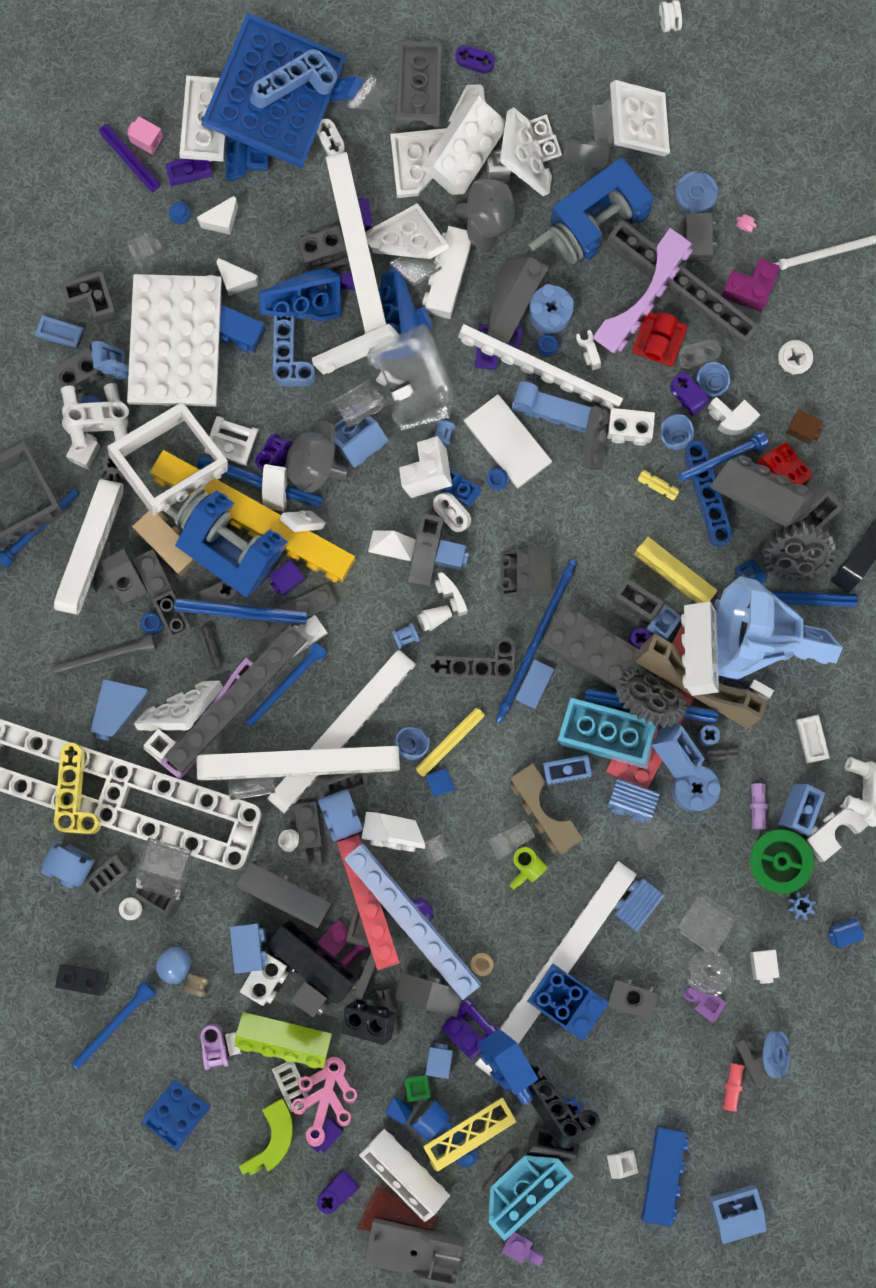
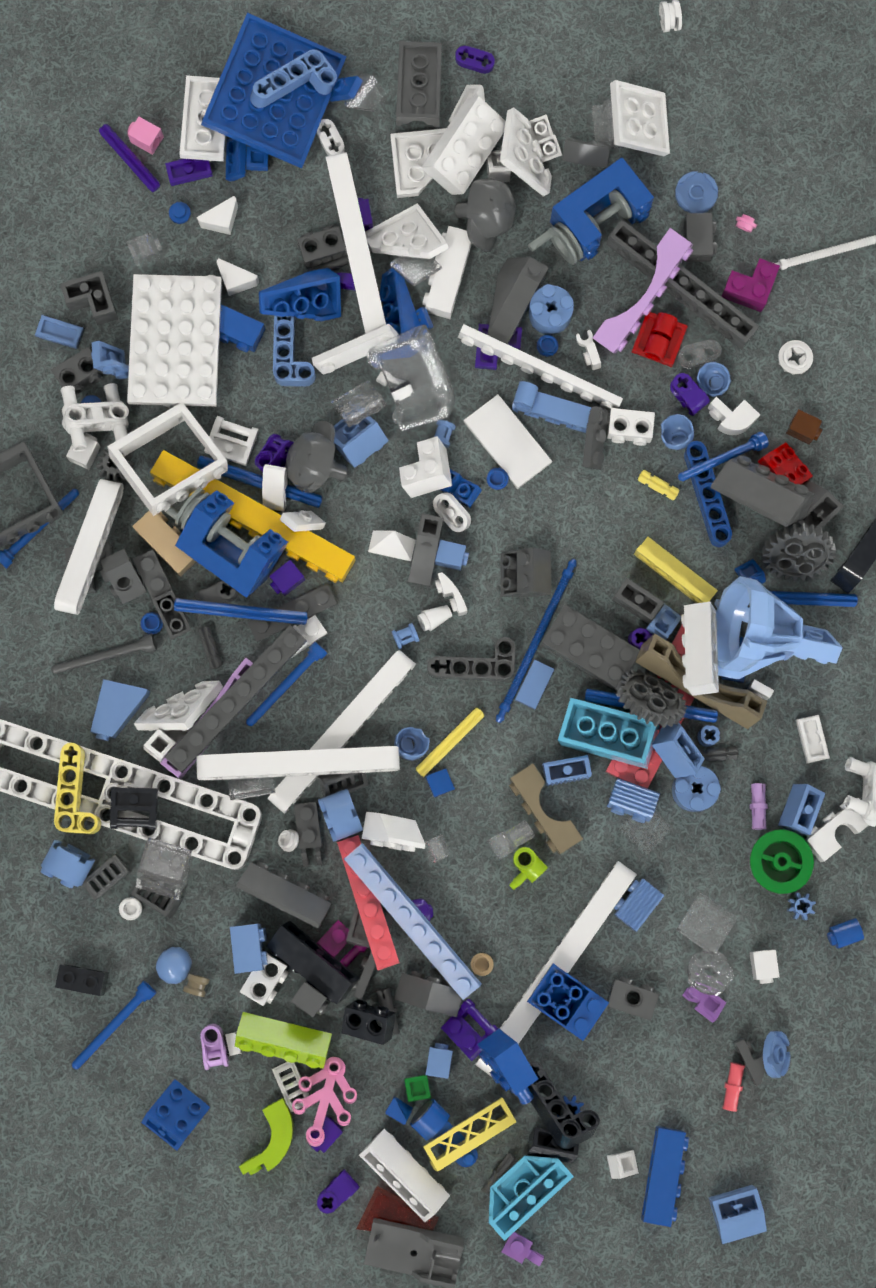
none -> black plate [110,787,158,830]

